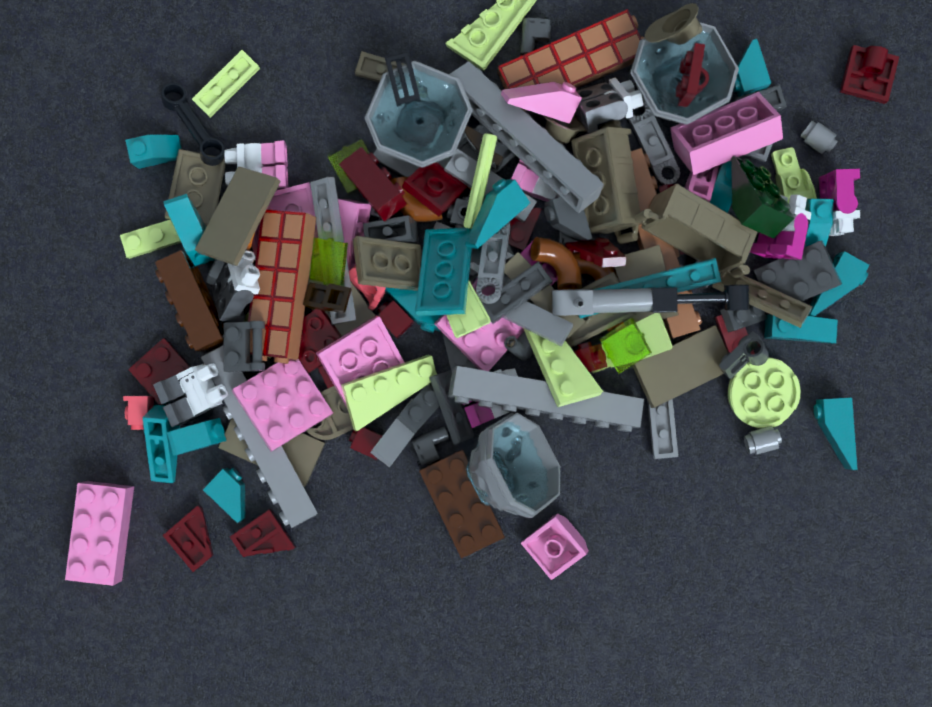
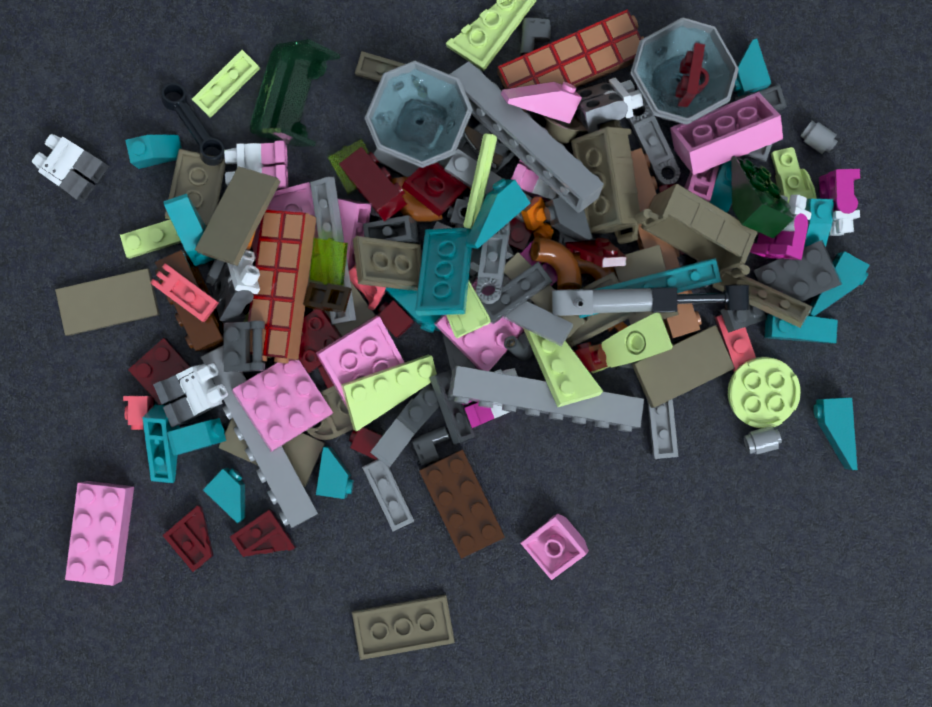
black tile [385,52,421,107] -> none
rock [466,413,560,518] -> none
clear neon green piece [600,318,652,374] -> none
dark tan piece [645,3,702,45] -> none
dark grey plate [718,331,769,380] -> none
dark red plate [840,45,899,104] -> none
none -> hips [32,134,109,203]
none -> dark tan tile [55,268,160,336]
none -> coral hinge [150,263,219,322]
none -> clear green windscreen [250,39,340,147]
none -> teal slope [316,446,354,499]
none -> dark tan tile [352,594,455,660]
none -> light grey tile [362,459,415,531]
none -> orange plate [521,196,554,239]

